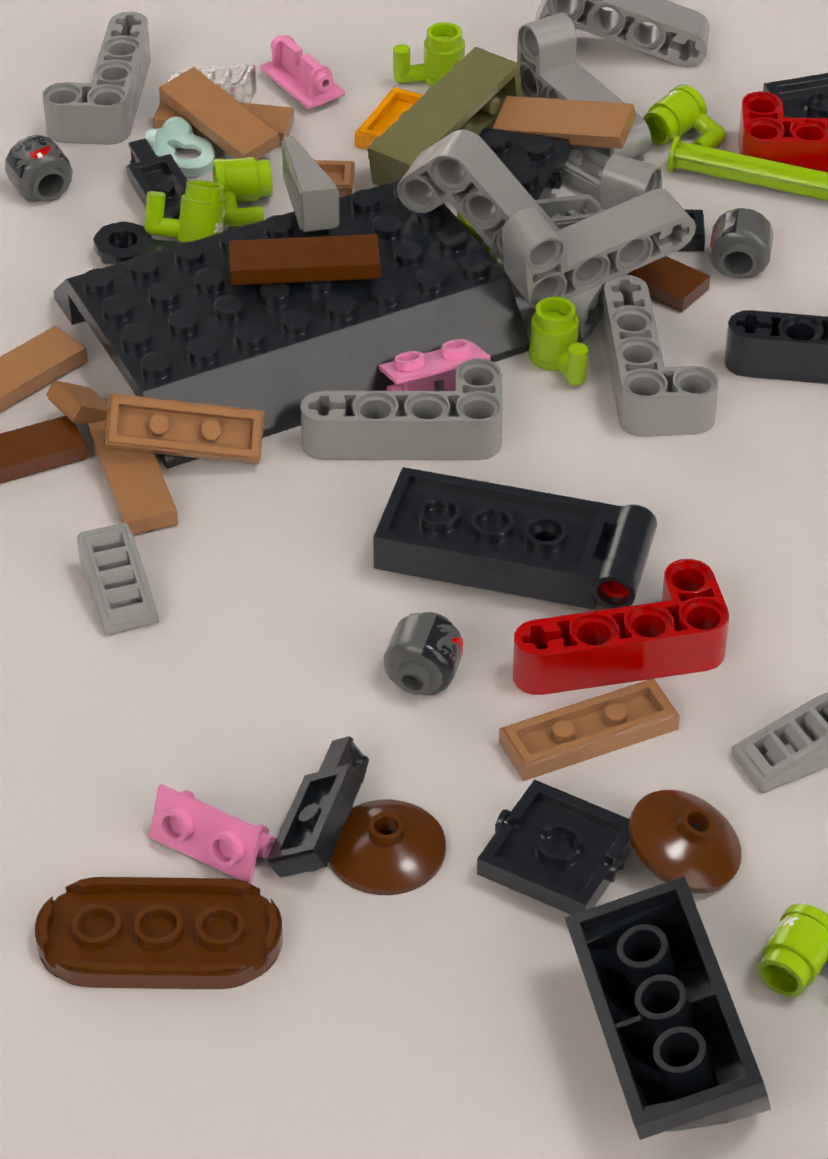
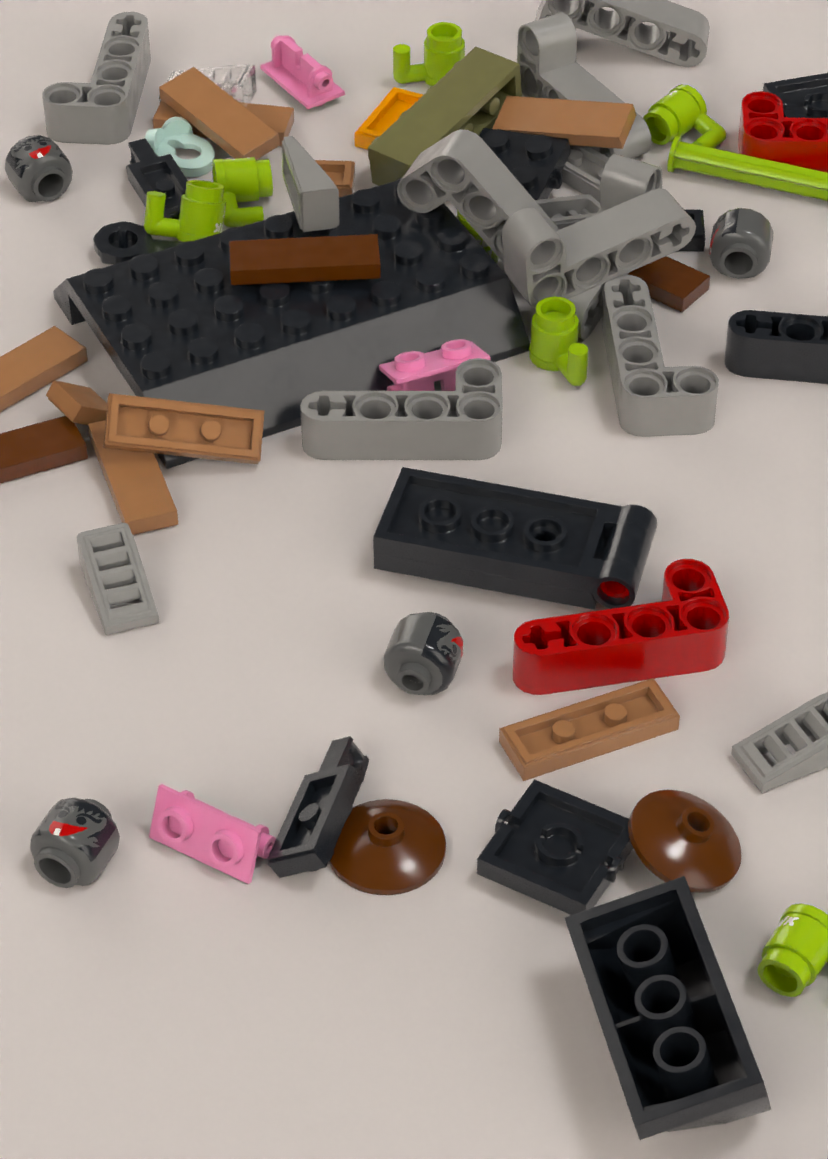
reddish brown tile [35,877,283,989] -> none
none -> dark grey head [30,798,120,888]

